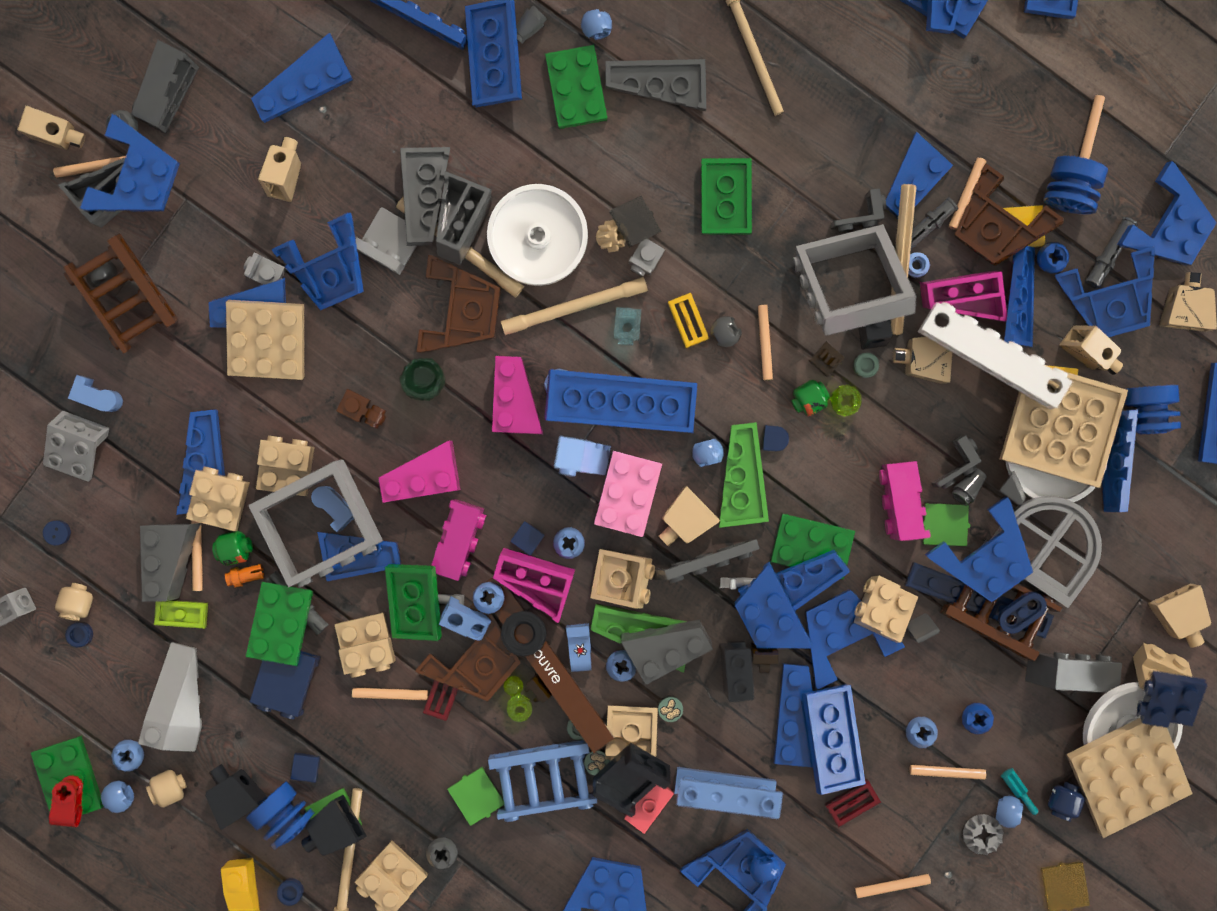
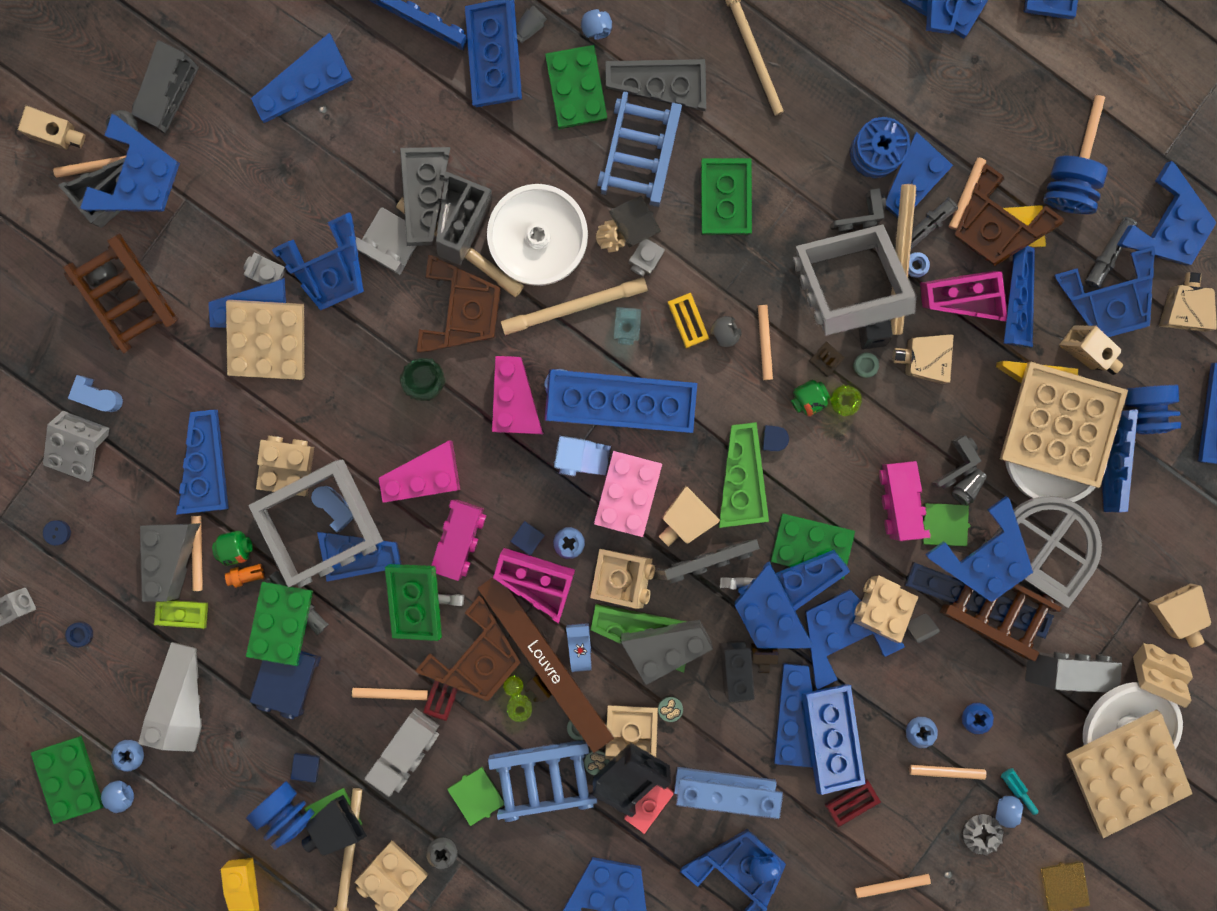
red piece [49,775,83,827] -> none
tan head [55,583,93,622] -> none
tan head [146,770,187,808] -> none
tan plate [186,466,250,531] -> none
black torso [205,764,268,830] -> none
tan torso [258,137,301,202] -> none
dark blue tile [277,878,304,906] -> none
tan plate [335,612,396,678] -> none
reddish brown plate [336,389,387,429] -> none
medium blue leg [439,596,491,640] -> none
medium blue piece [473,582,505,614] -> none
black tyre [501,611,547,657] -> none
medium blue piece [606,650,637,682] -> none
medium blue piece [692,439,724,467] -> none
white piece [918,302,1073,409] -> none
dark blue plate [998,592,1047,634] -> none
dark grey slope [1000,471,1026,505] -> none
blue piece [1037,242,1069,273] -> none
dark blue head [1047,781,1085,822] -> none
dark blue plate [1137,670,1207,728] -> none
none -> light grey piece [365,708,439,797]
none -> medium blue fence [597,92,682,207]
none -> blue wheel [850,117,910,179]

